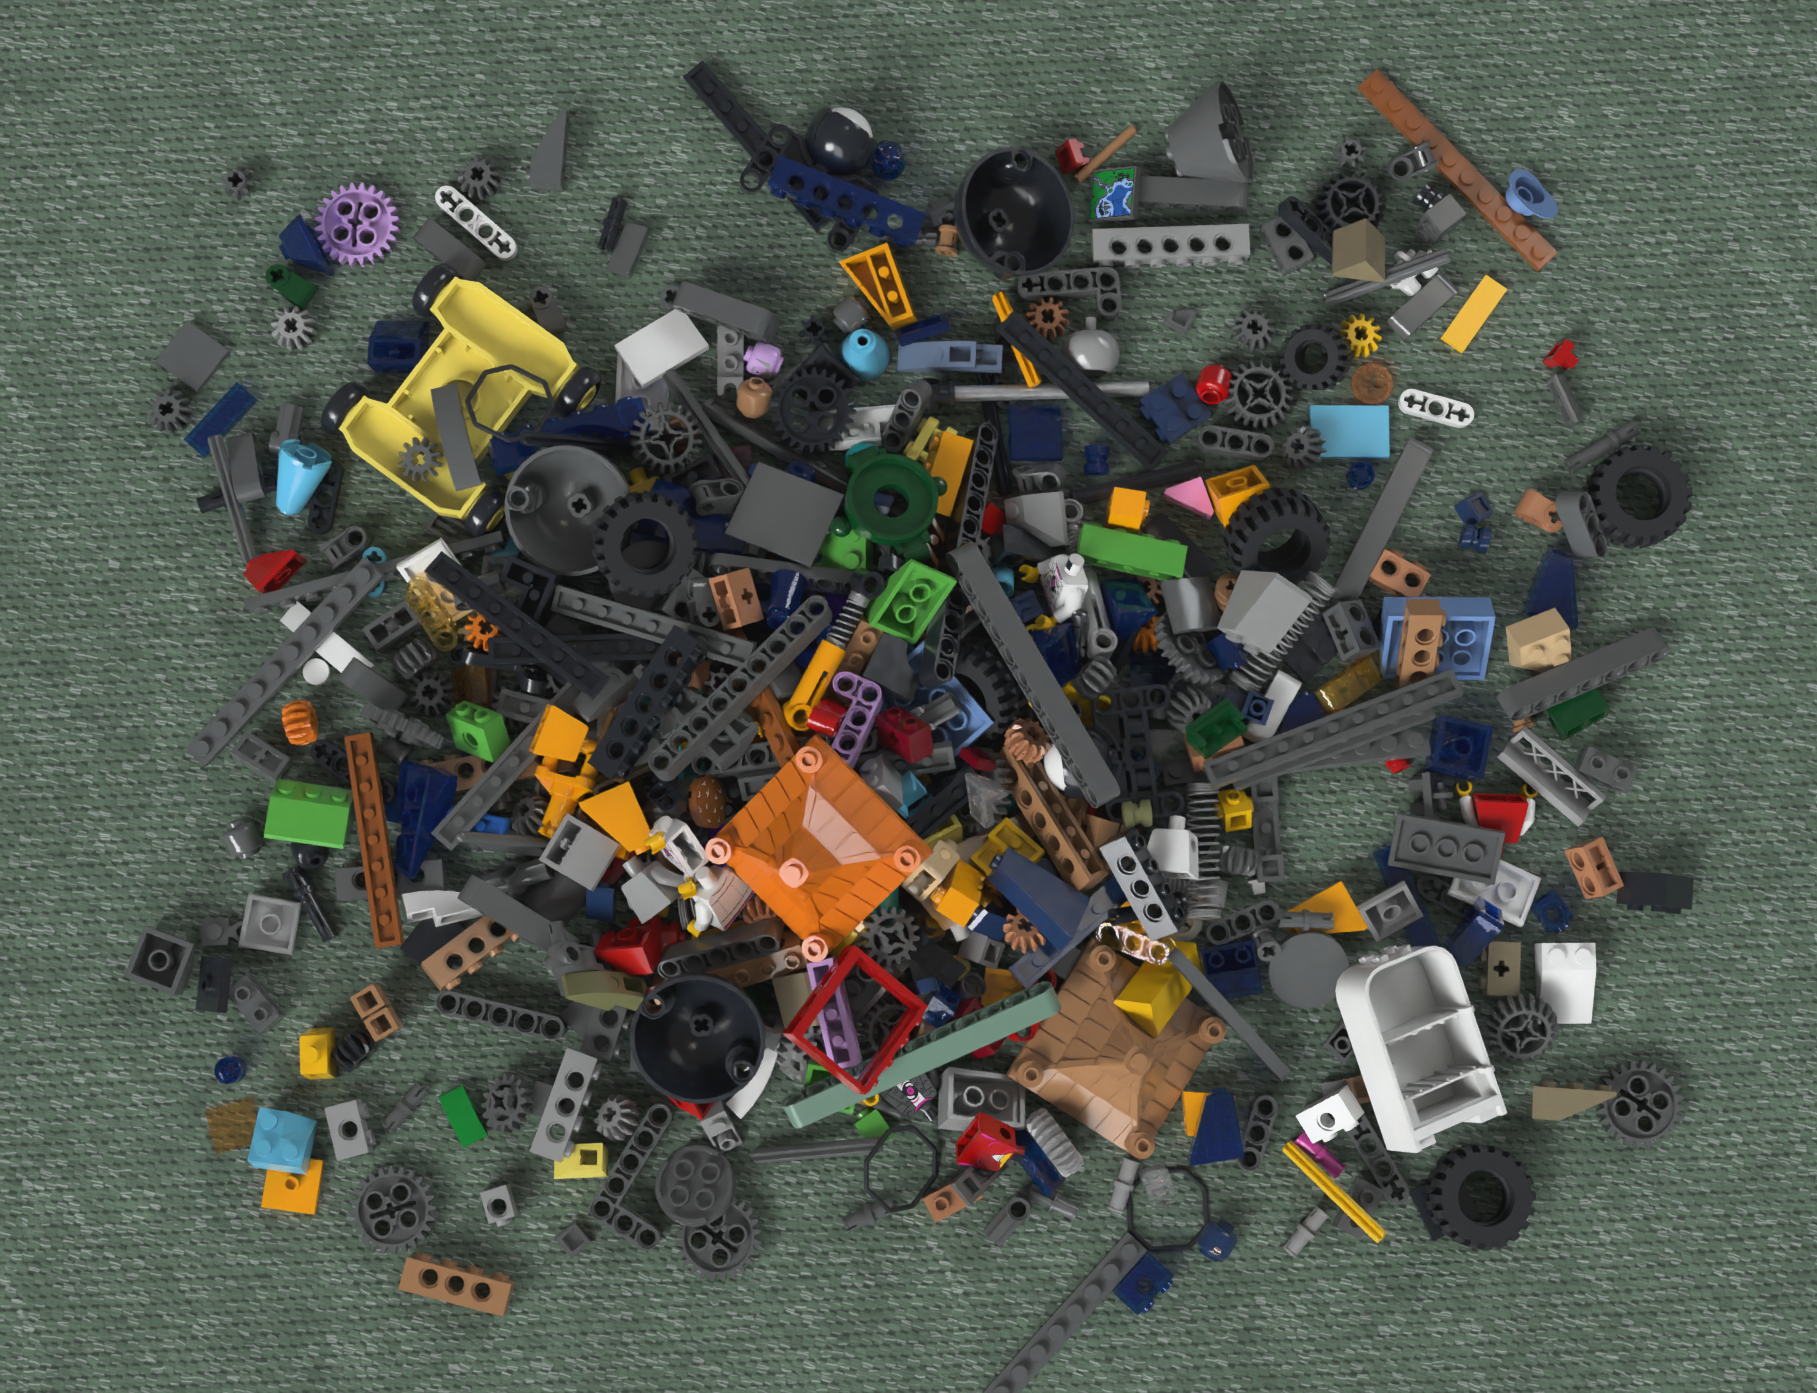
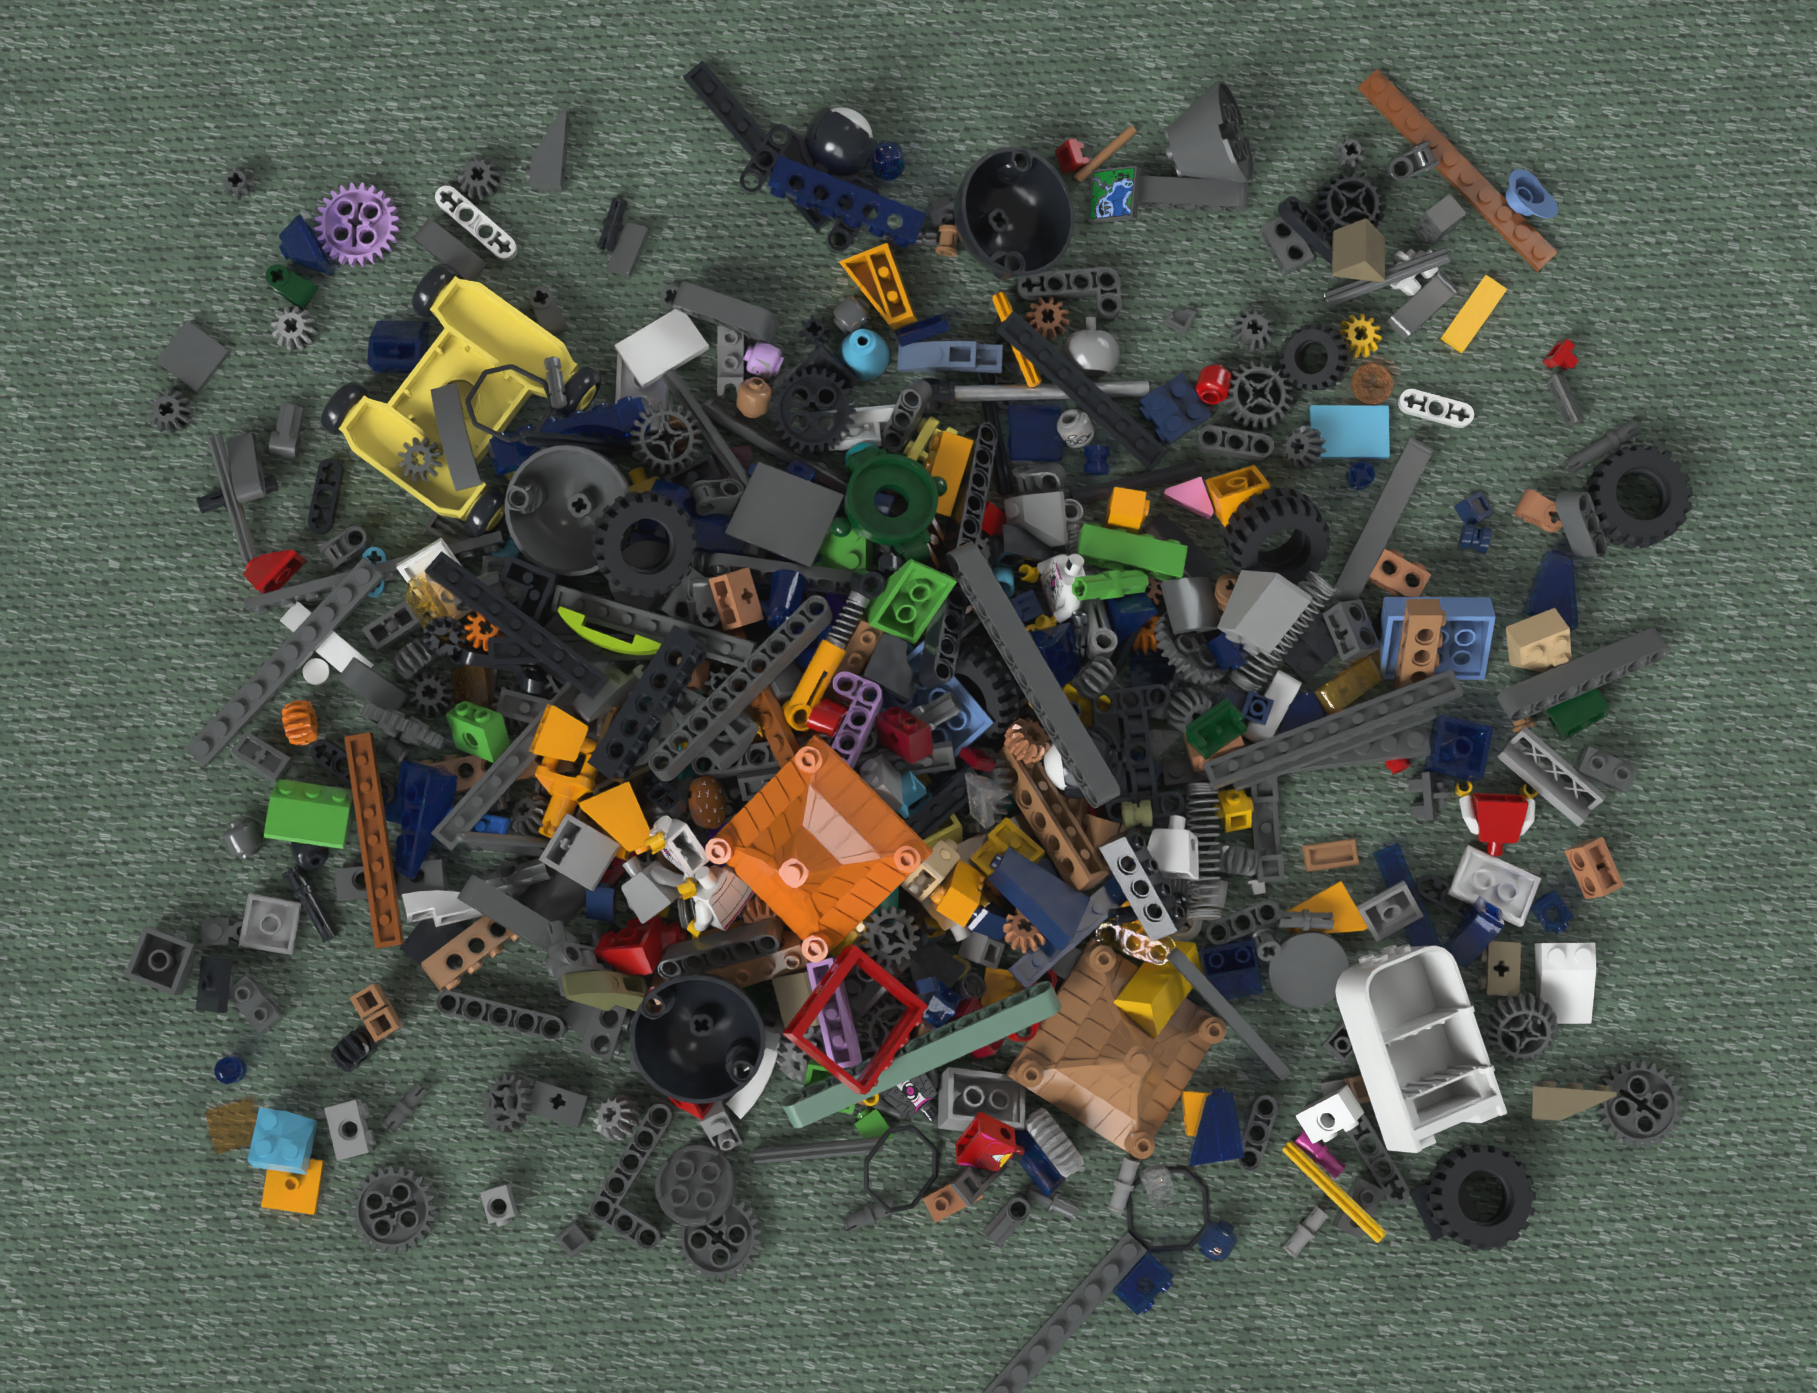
clear blue tile [183,382,258,458] -> none
medium azure cone [276,439,332,516] -> none
yellow torso [299,1027,336,1079] -> none
medium nougat brick [398,1252,515,1316] -> none
green slope [438,1084,488,1148] -> none
light grey brick [529,1047,602,1163] -> none
light yellow slope [554,1143,609,1179] -> none
light grey brick [1091,224,1250,269] -> none
dark grey plate [1387,812,1505,885] -> none
black wheel [1412,182,1445,213] -> none
black brick [1617,872,1694,914] -> none
none -> black gear [423,616,466,658]
none -> dark grey axle [544,356,567,409]
none -> lime slope [558,606,662,655]
none -> light grey head [1057,409,1095,448]
none -> bright green piece [1072,569,1149,600]
none -> medium nougat tile [1302,838,1359,872]

